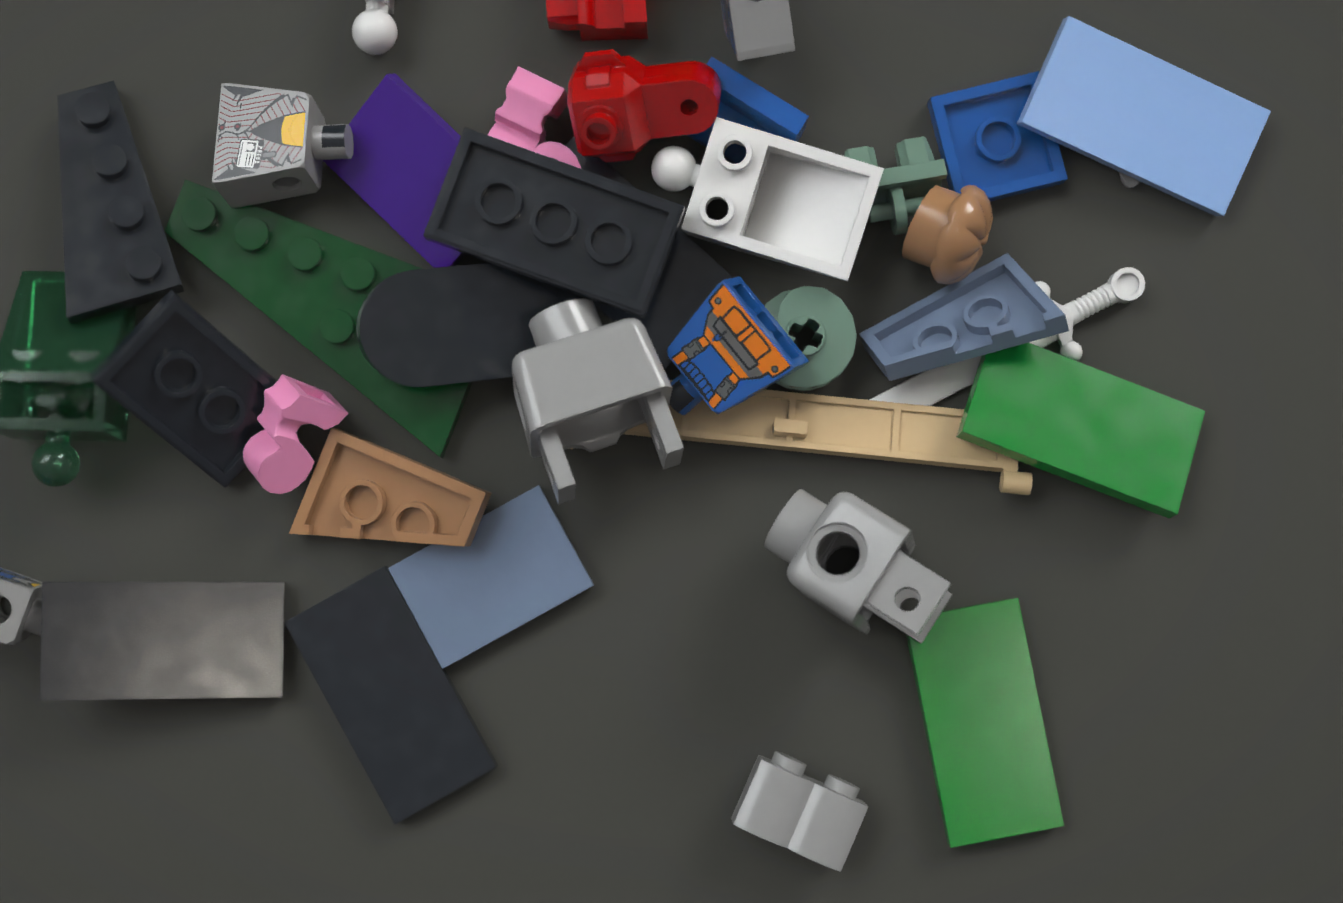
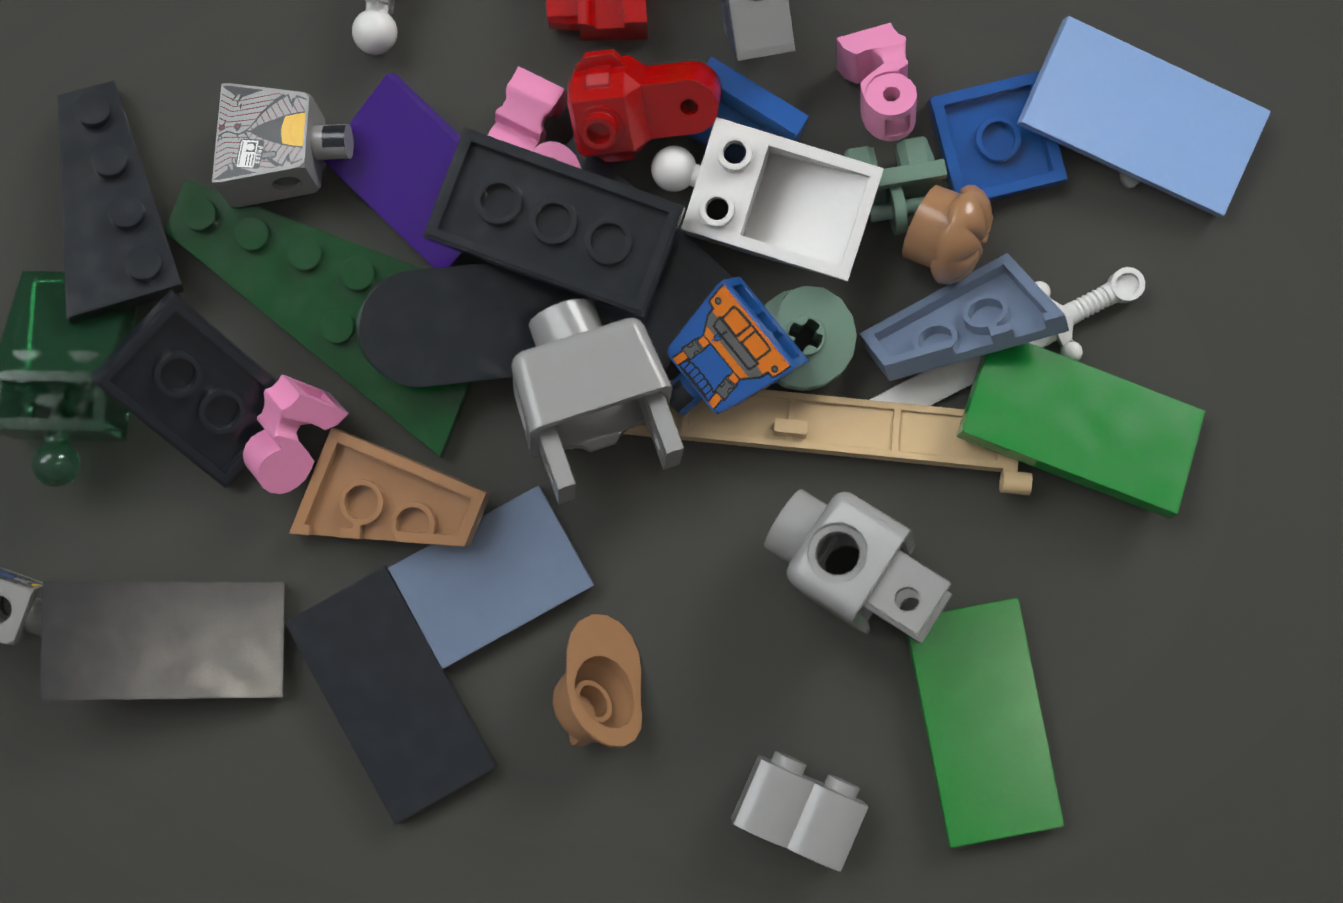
none -> medium nougat piece [552,614,642,748]
none -> bright pink leg [836,23,917,141]

